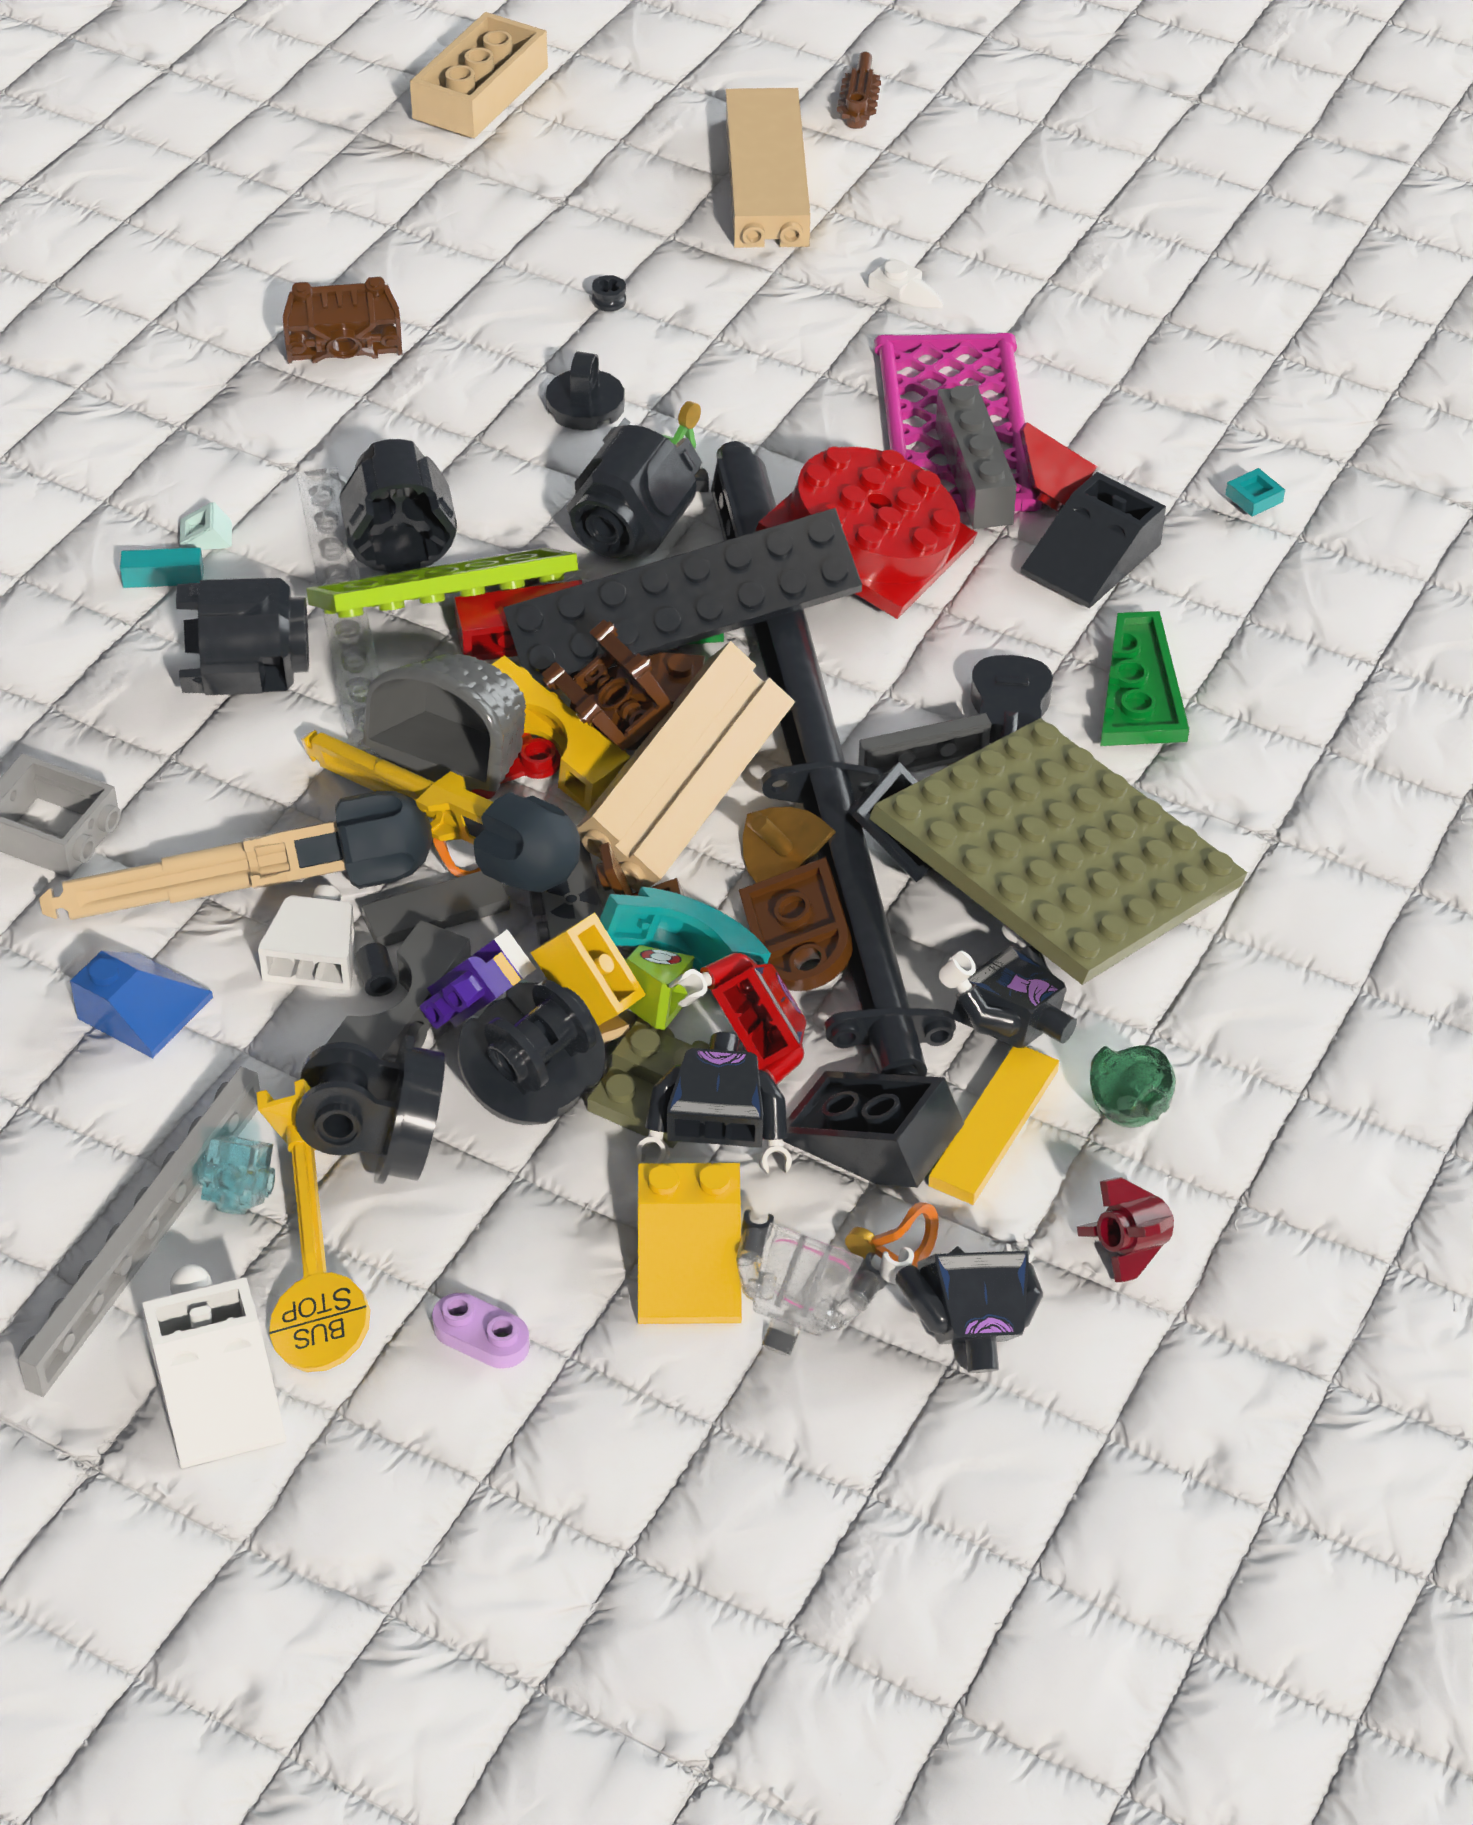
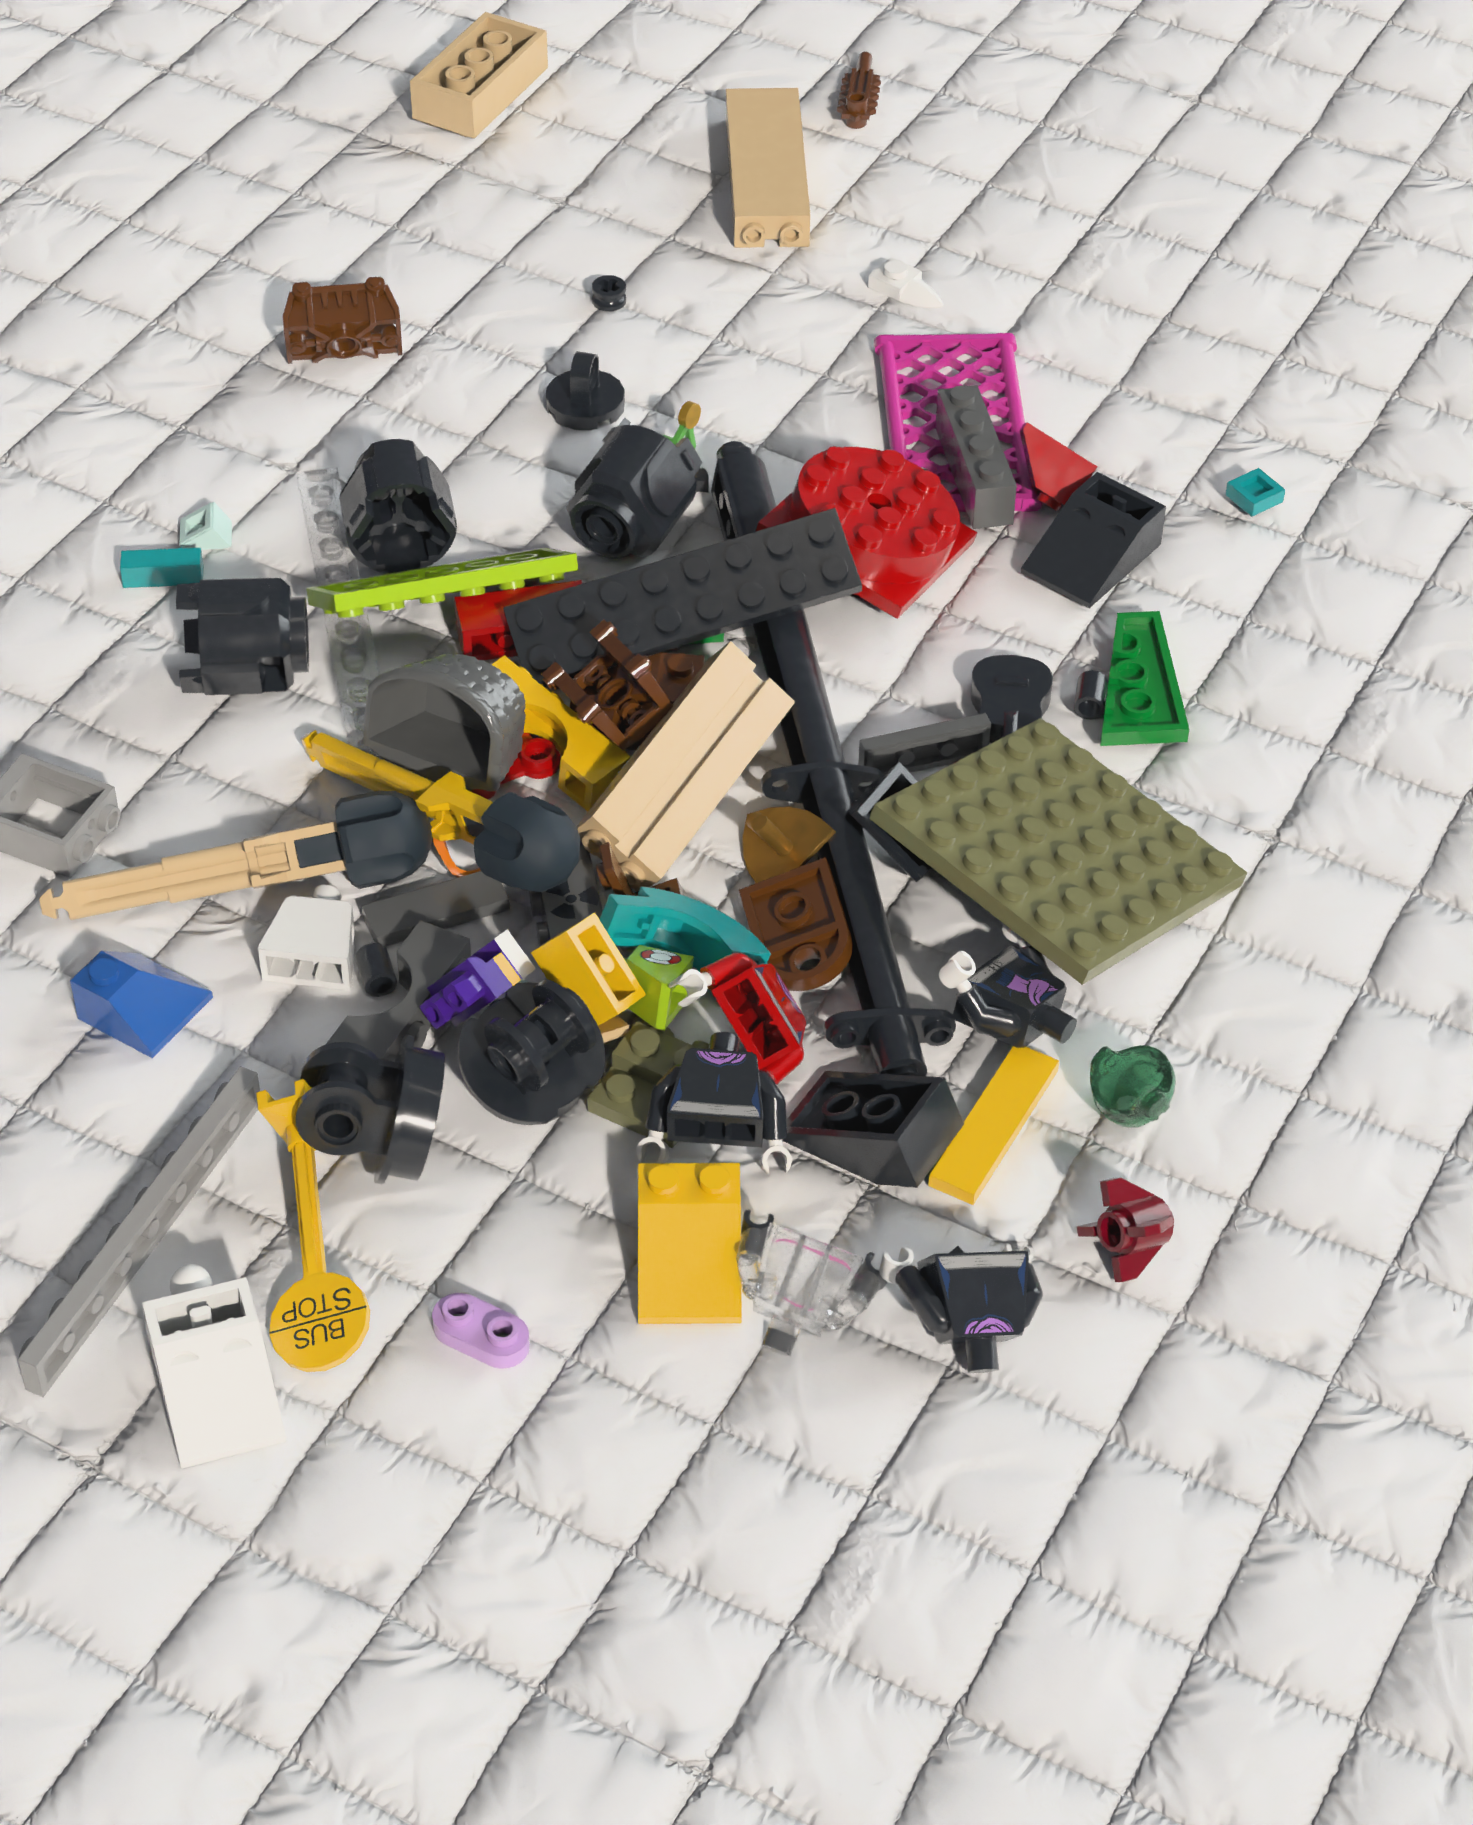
clear light blue brick [198,1135,275,1214] -> none
orange piece [845,1202,939,1269] -> none
none -> black hinge [1074,670,1108,720]

